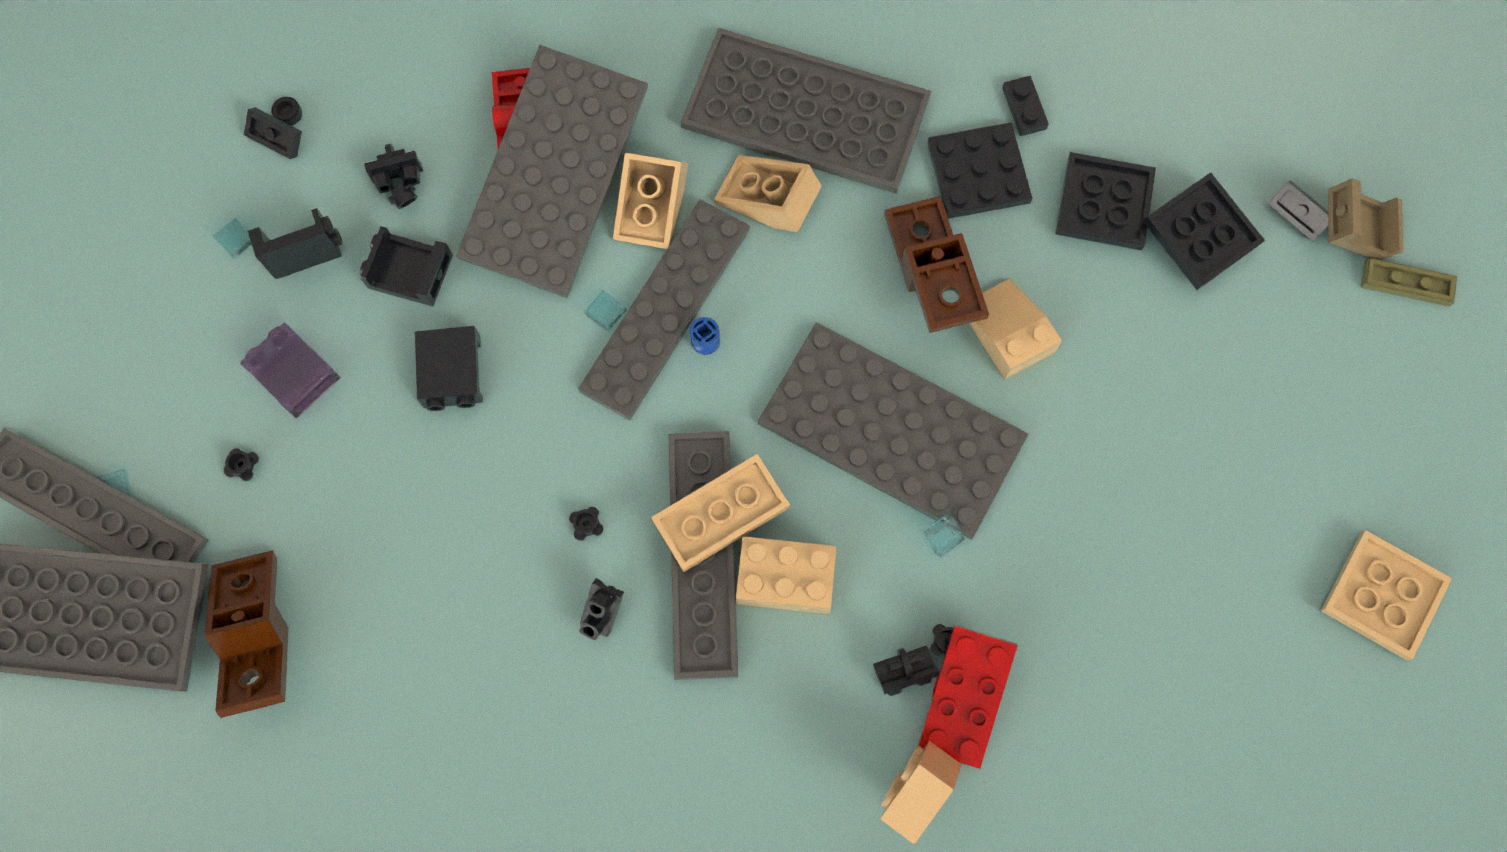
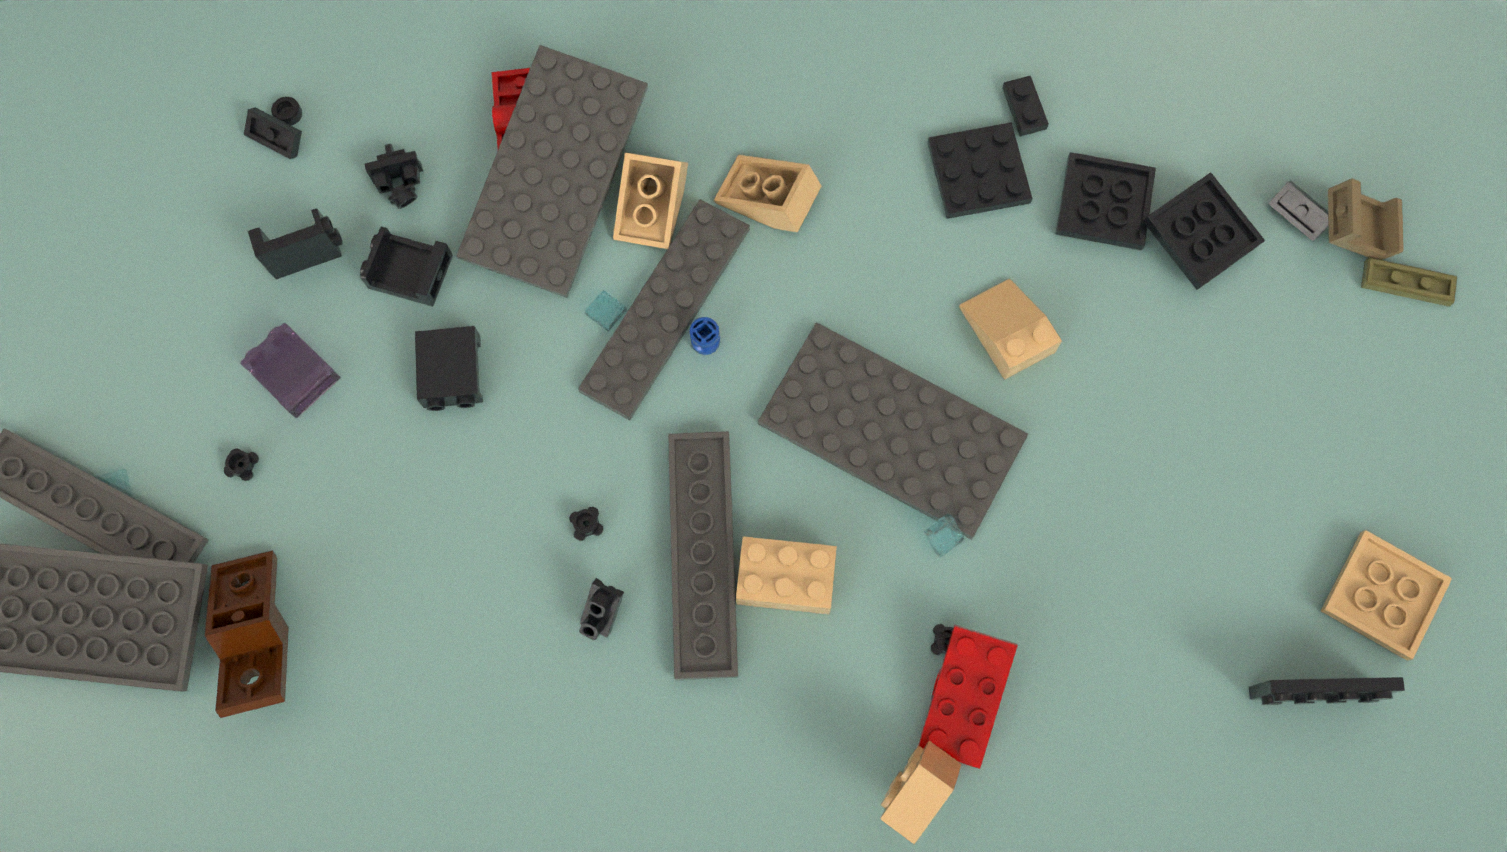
clear light blue tile [213,218,251,259] -> none
tan plate [651,454,790,572] -> none
dark grey plate [681,28,931,194] -> none
black hips [873,645,939,696] -> none
reddish brown bracket [884,196,989,333] -> none
none -> black plate [1249,677,1405,705]

